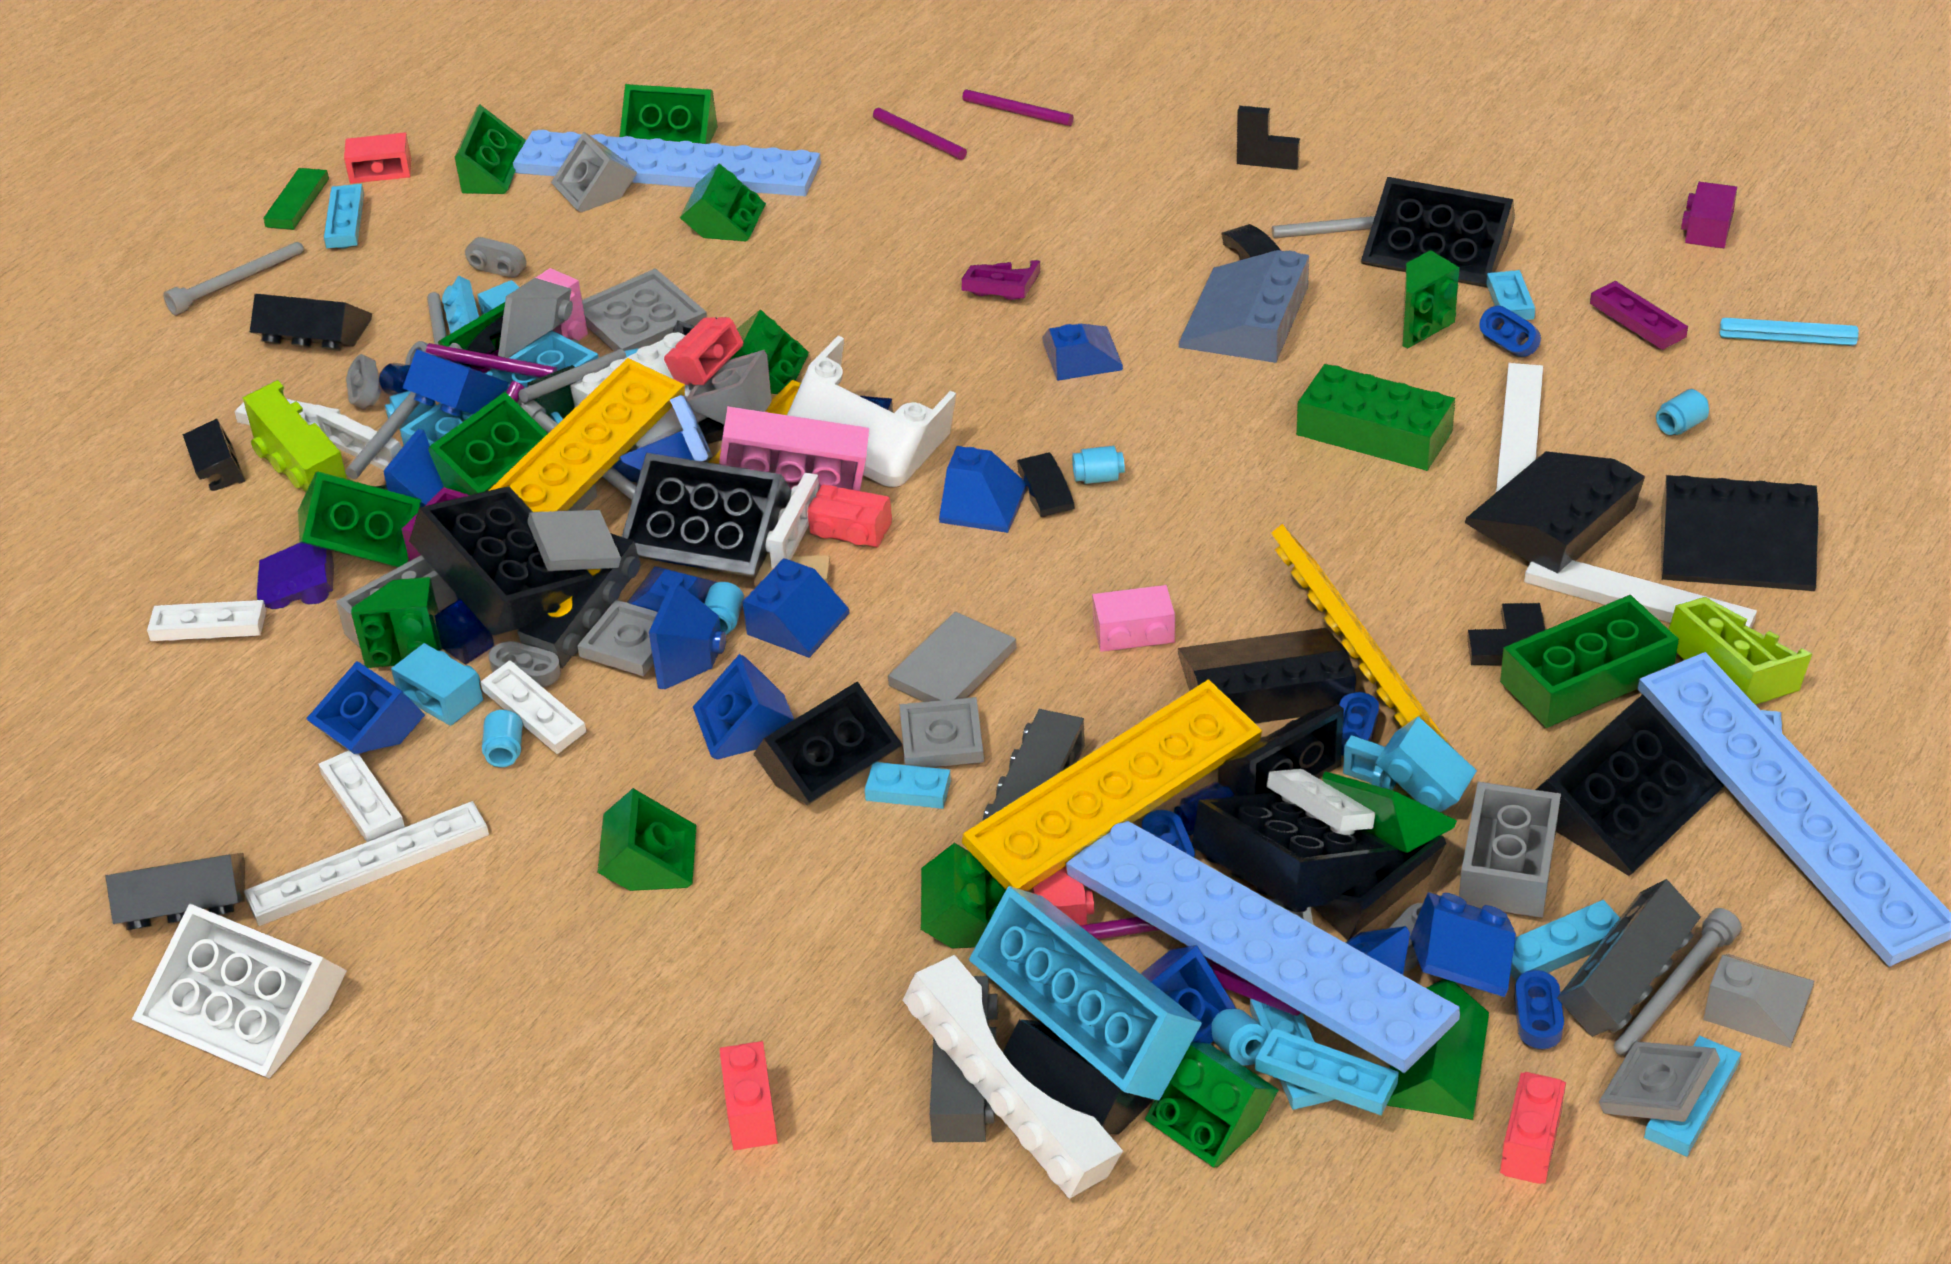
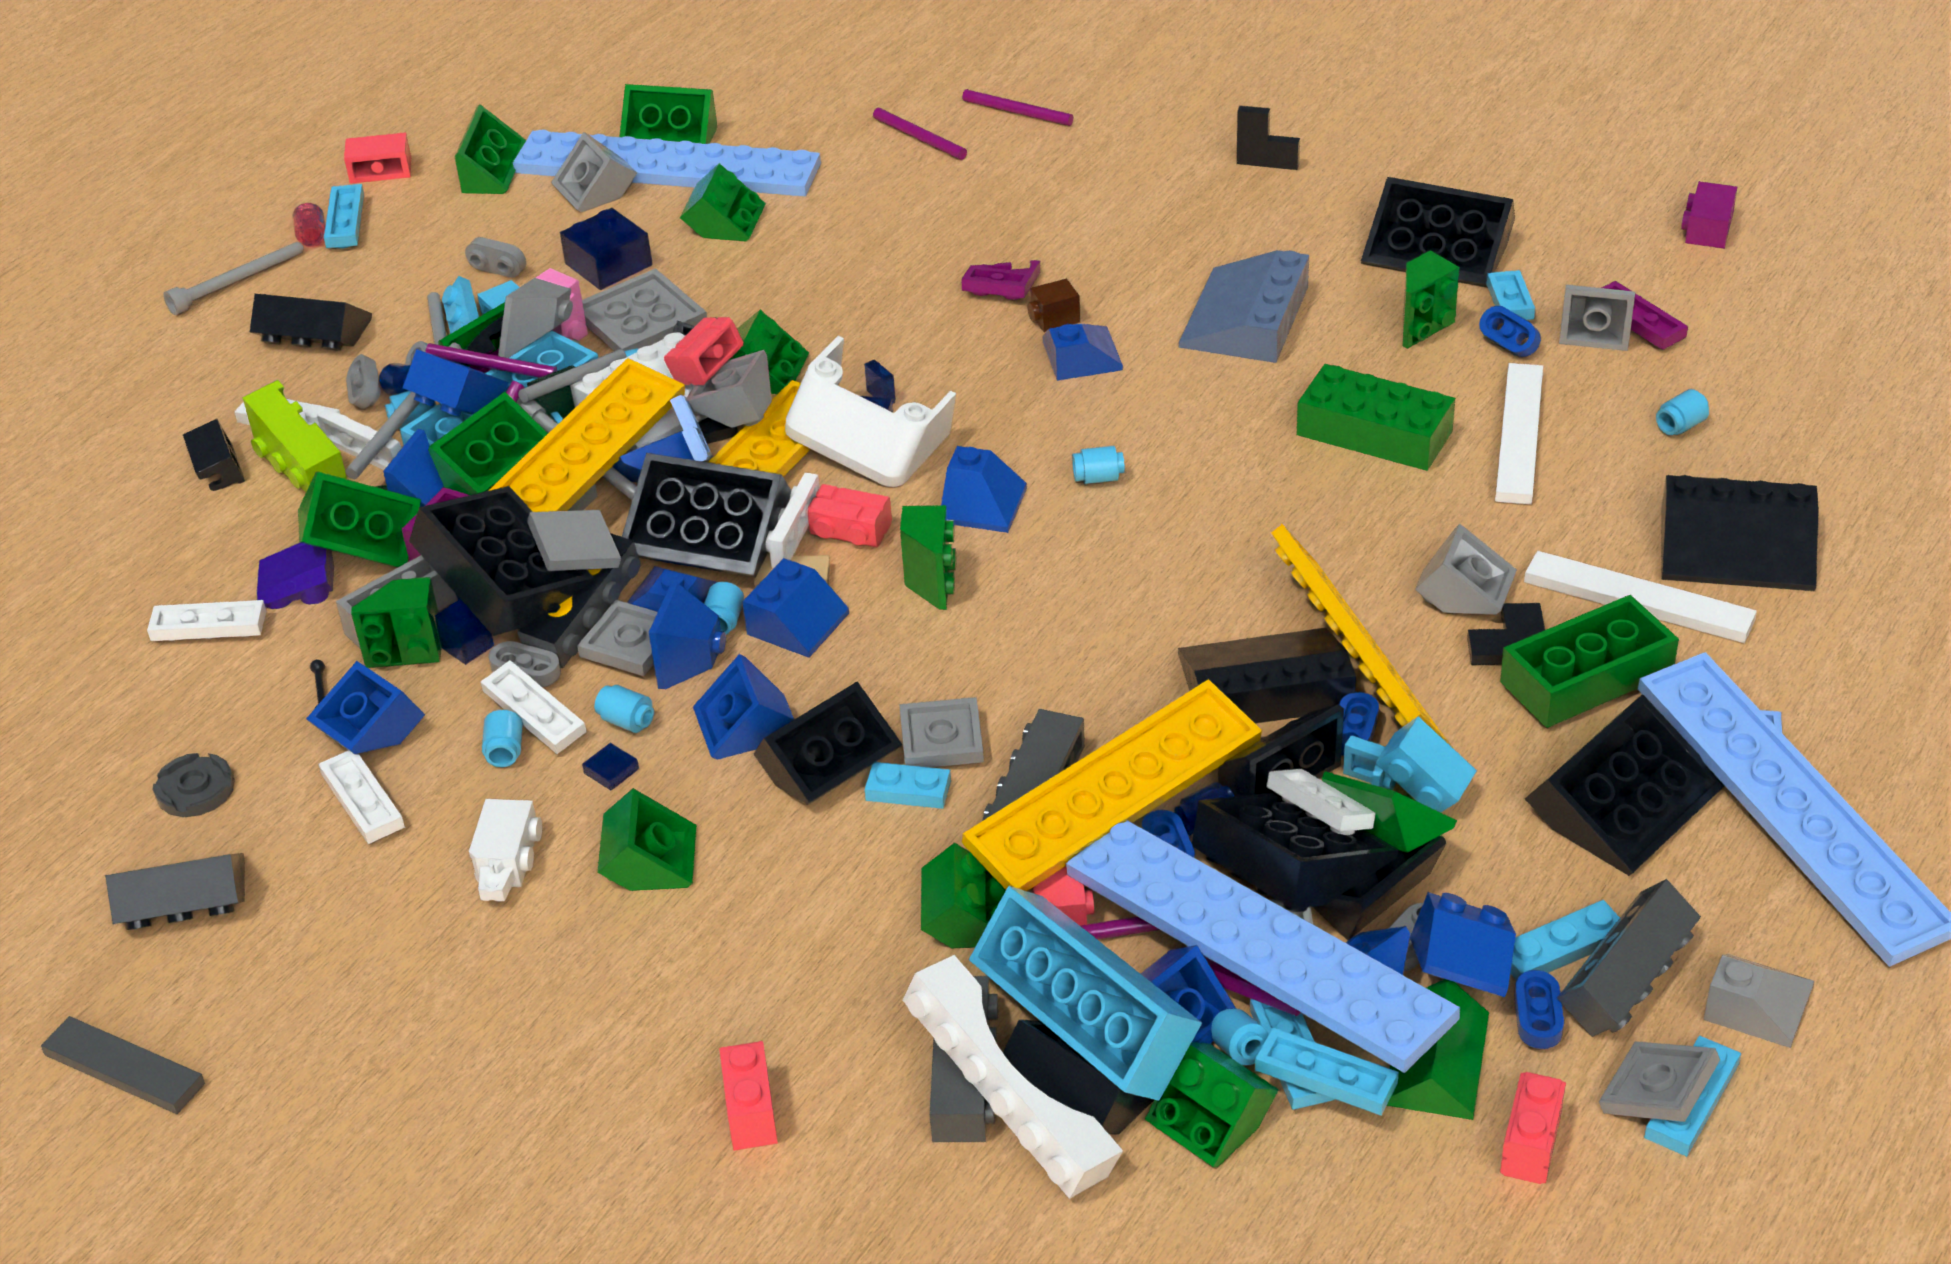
white slope [132,904,347,1079] -> none
white tile [244,801,489,926] -> none
green tile [263,168,329,230] -> none
medium azure brick [391,643,483,726] -> none
bright pink brick [719,406,869,491] -> none
light grey tile [888,612,1017,702] -> none
black slope [1017,452,1075,517] -> none
bright pink brick [1092,585,1175,652] -> none
black slope [1221,224,1281,260] -> none
light grey bar [1272,216,1375,238] -> none
light grey brick [1459,782,1561,918] -> none
black slope [1465,451,1645,574] -> none
light grey piece [1614,908,1742,1056] -> none
lime wedge [1669,597,1812,705] -> none
medium azure axle [1719,318,1859,346] -> none
none -> dark grey tile [41,1016,205,1114]
none -> dark grey tile [153,753,234,817]
none -> clear pink brick [292,203,326,247]
none -> black hinge [310,659,325,708]
none -> white hinge [469,799,542,901]
none -> clear blue brick [560,208,653,290]
none -> clear blue tile [582,742,639,791]
none -> medium azure brick [594,685,654,733]
none -> clear blue tile [864,360,896,407]
none -> green slope [900,505,957,610]
none -> reddish brown brick [1027,278,1080,332]
none -> light grey slope [1415,524,1517,615]
none -> light grey slope [1559,285,1635,351]

